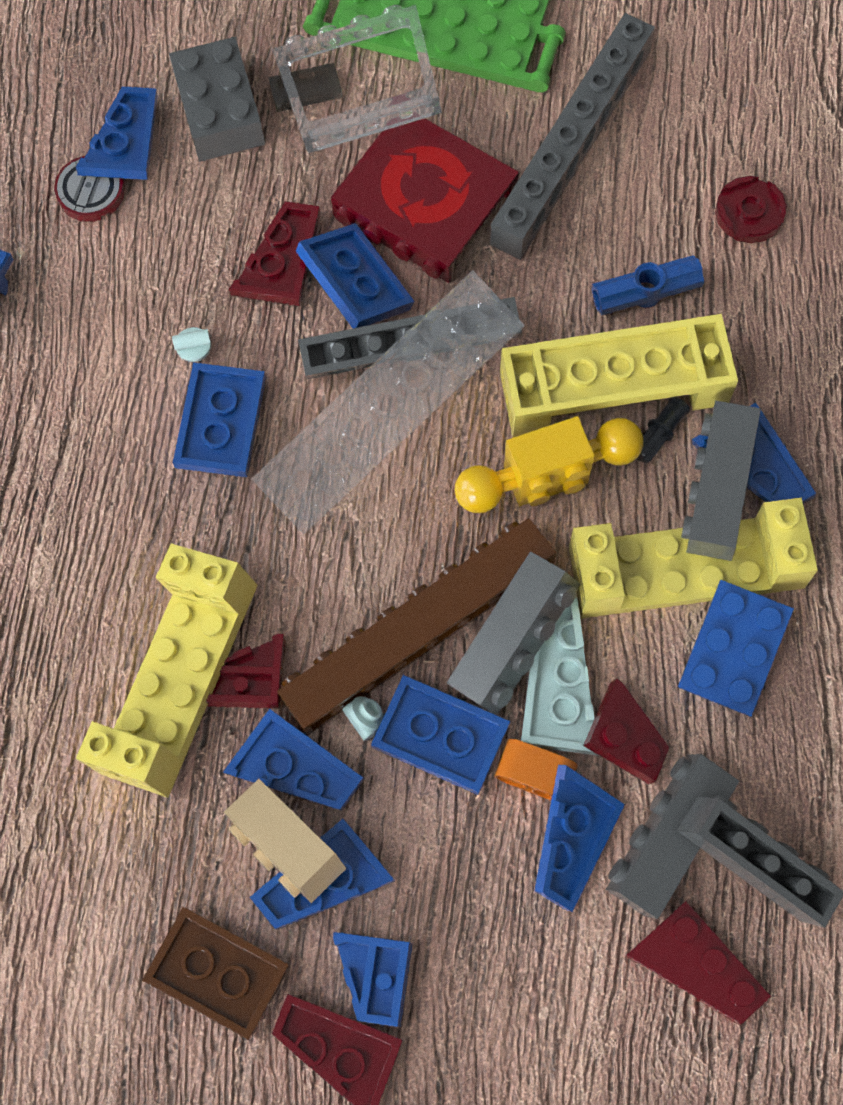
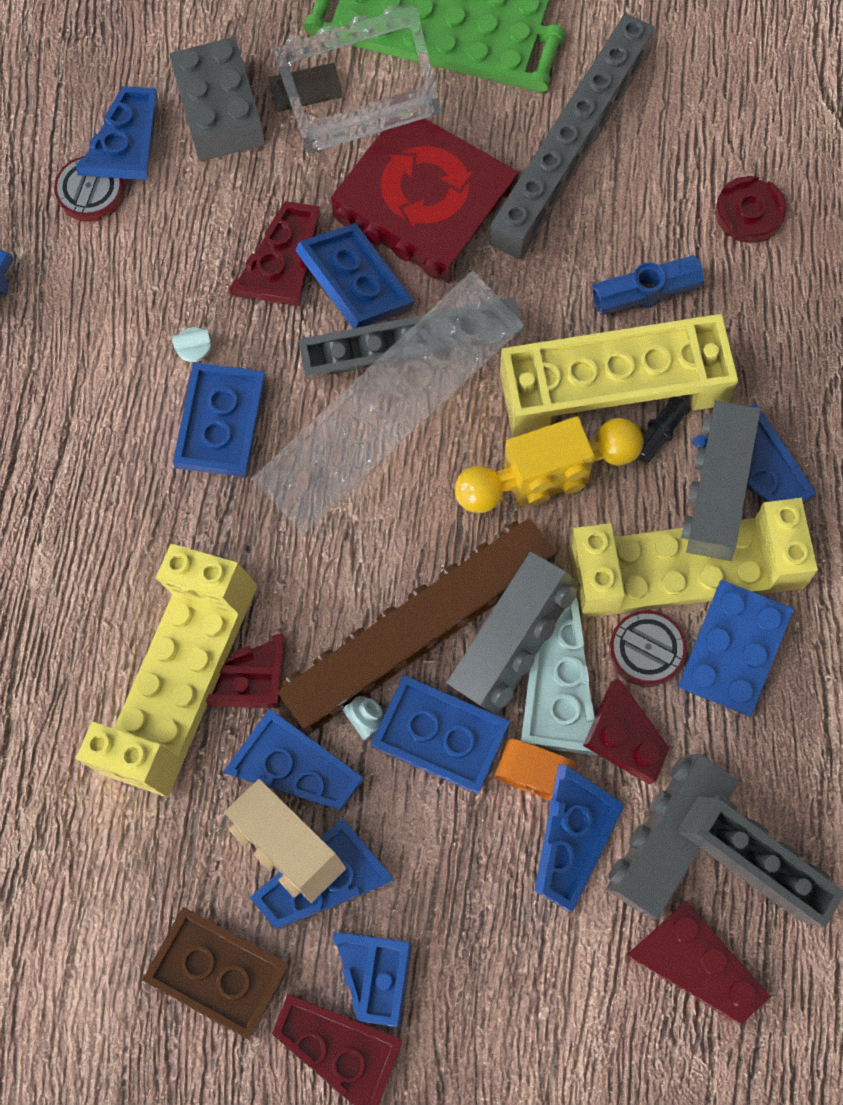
none -> tile [609,610,687,687]

